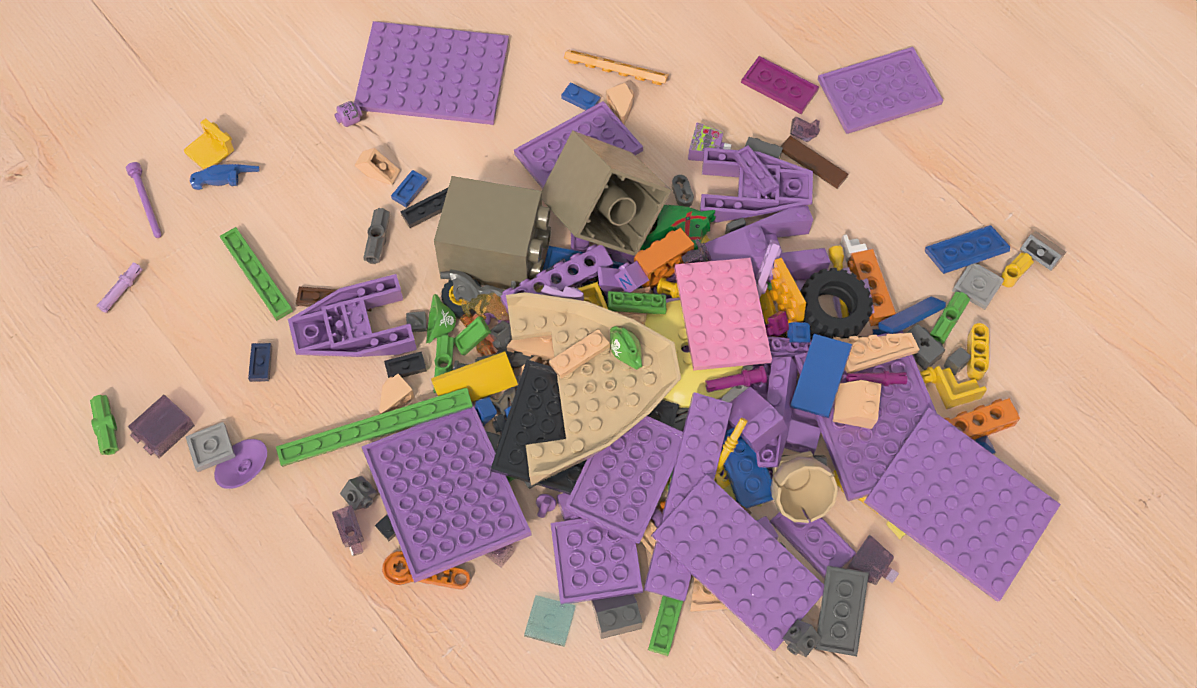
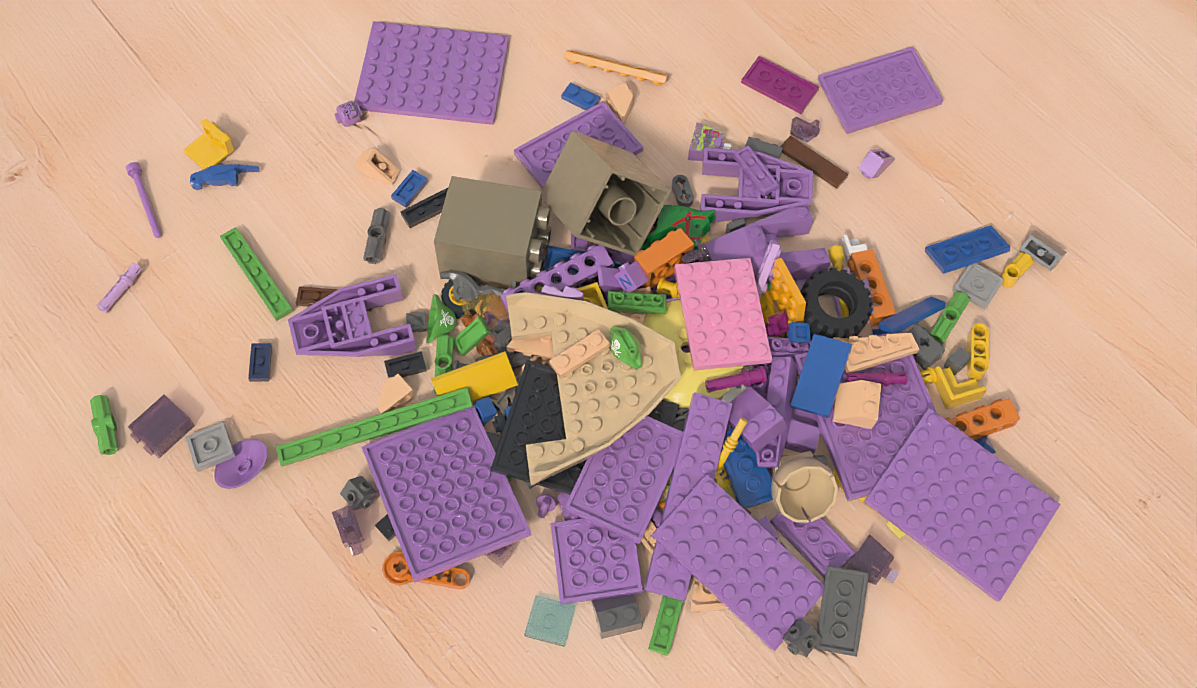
none -> slope [858,149,895,179]

